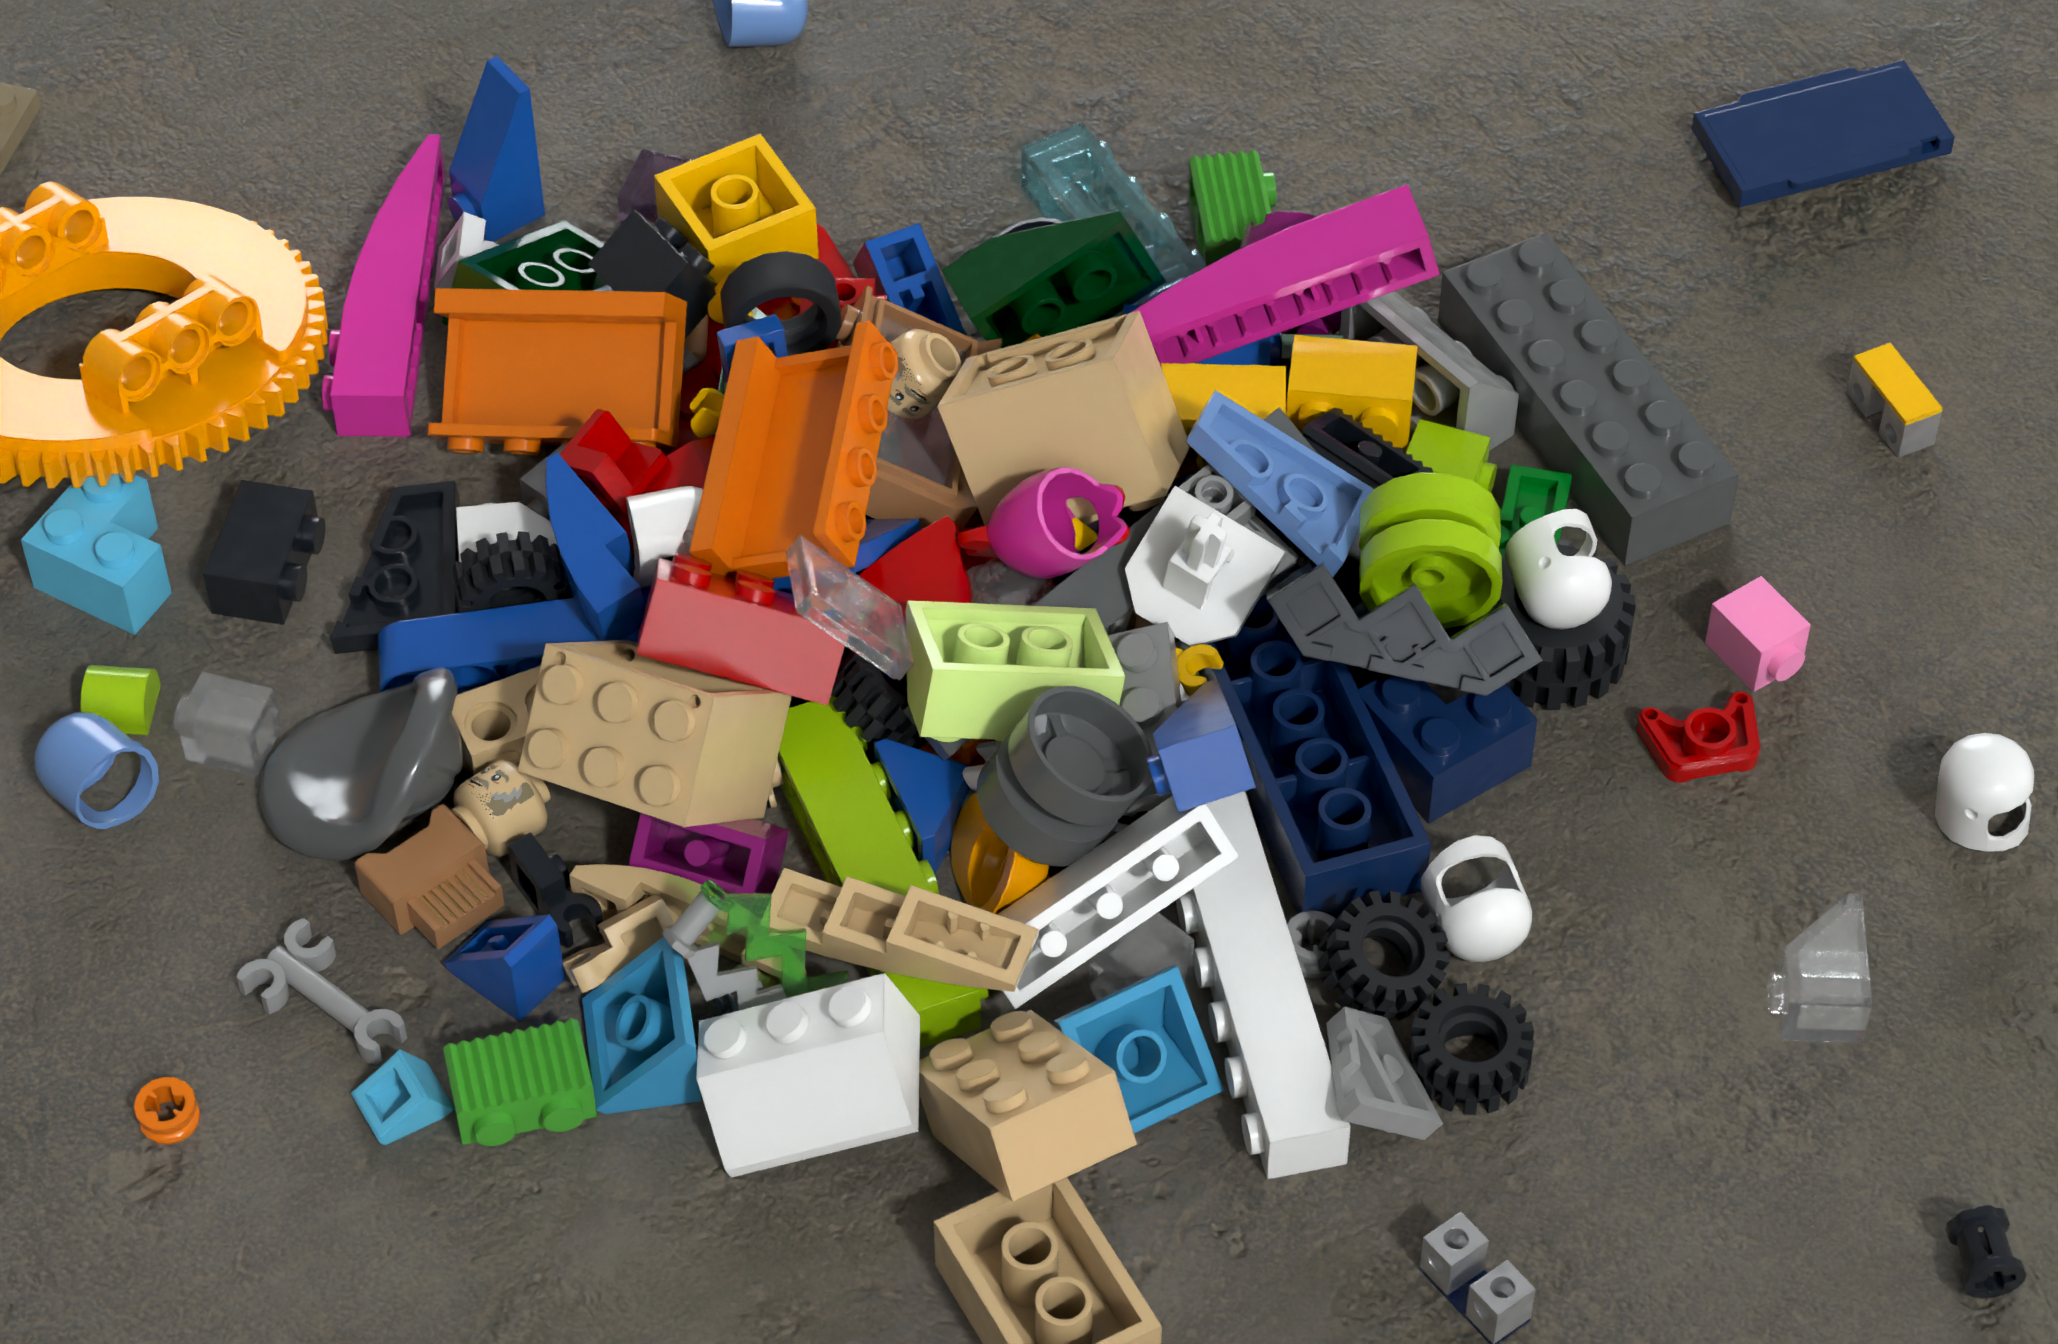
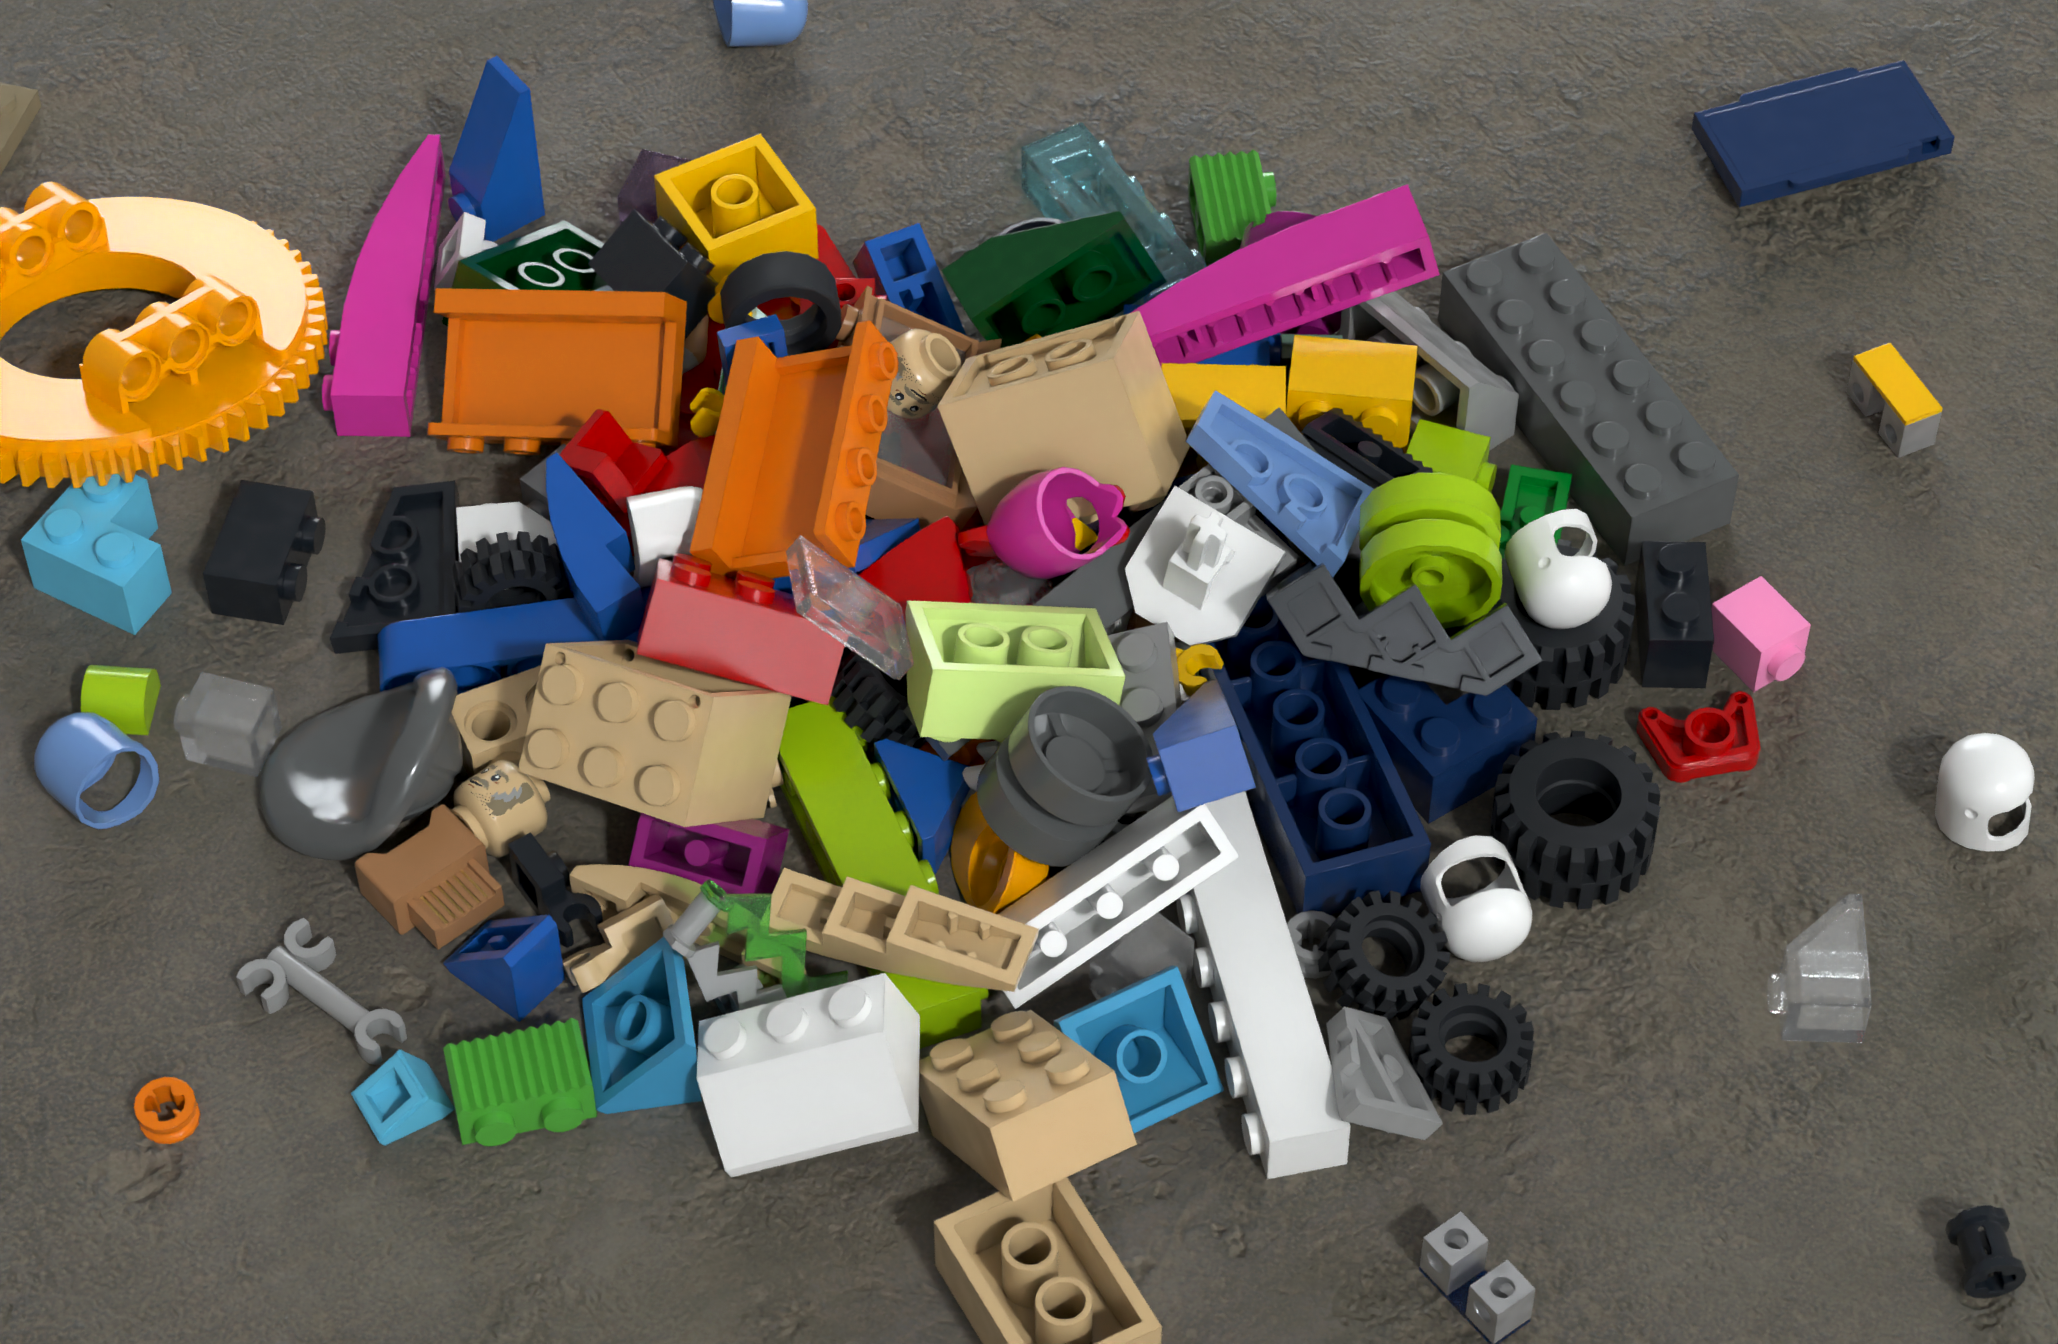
none -> black tyre [1489,730,1661,909]
none -> black brick [1635,541,1714,688]

